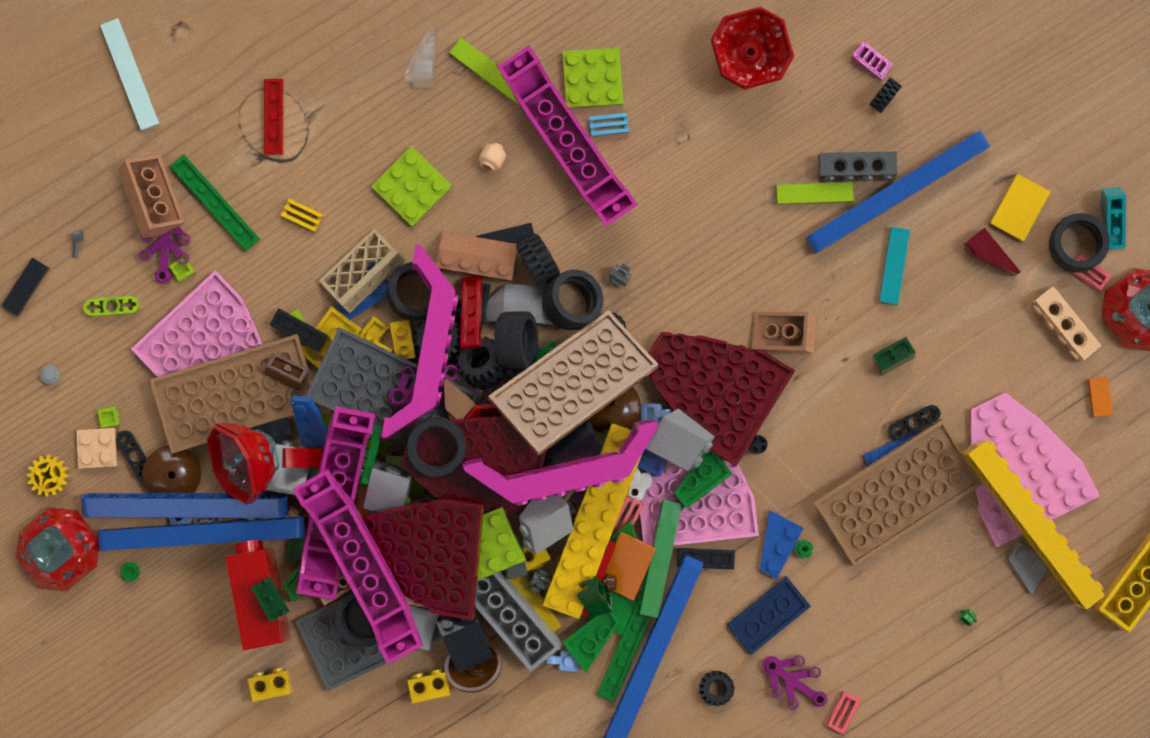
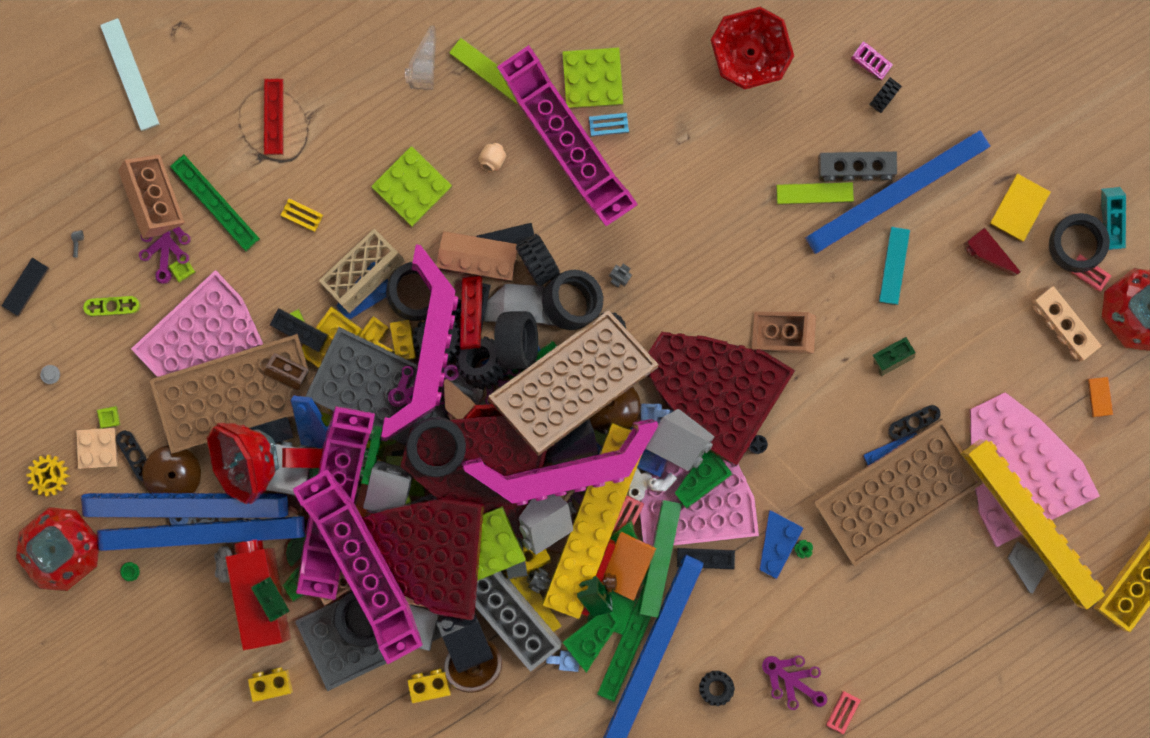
dark blue tile [727,576,811,655] -> none
green plate [958,609,977,626] -> none
none -> light grey wheel [214,546,232,583]
none -> white arm [648,472,677,491]

